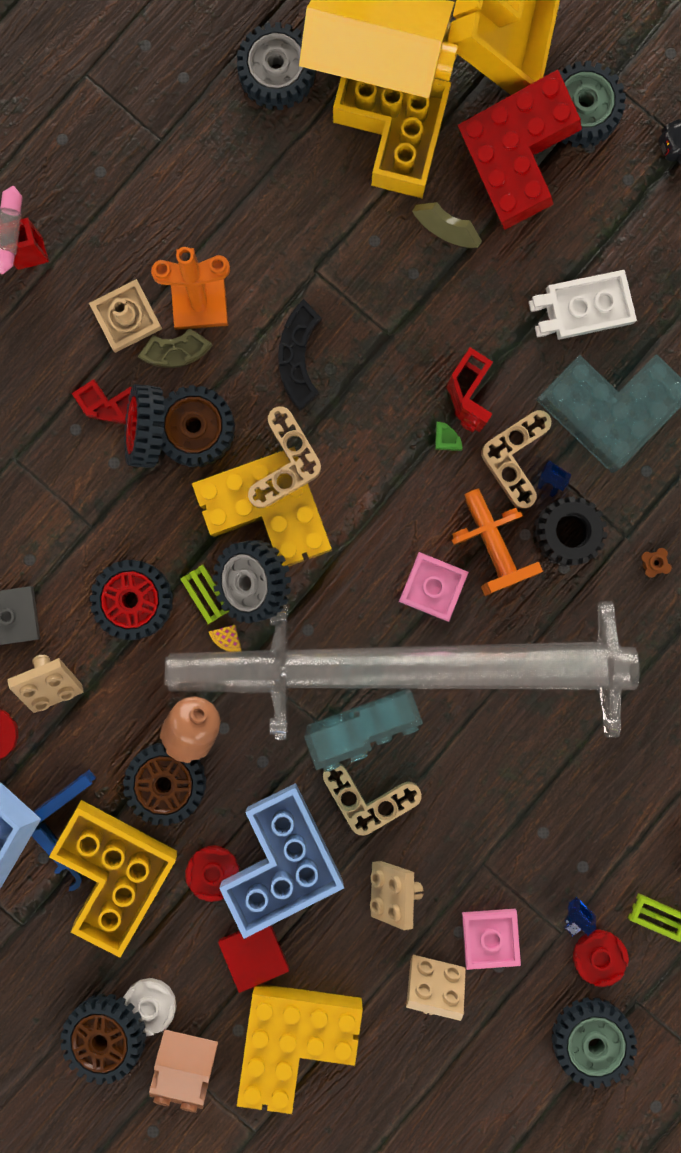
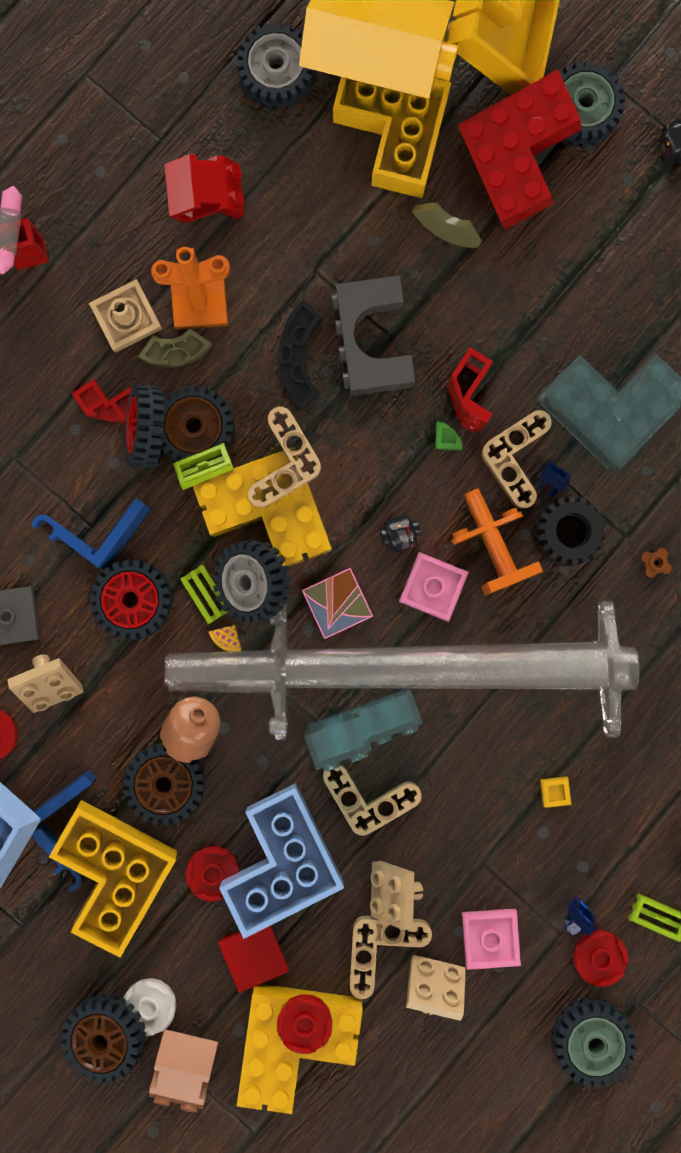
white tile [529,270,637,340] -> none
none -> blue hinge [32,498,151,570]
none -> red piece [165,154,244,223]
none -> lime tile [173,443,234,490]
none -> red tile [277,994,333,1054]
none -> tile [302,568,373,639]
none -> dark grey arch [331,275,415,396]
none -> tan beam [350,916,432,999]
none -> black head [380,514,421,553]
none -> yellow tile [540,776,572,808]

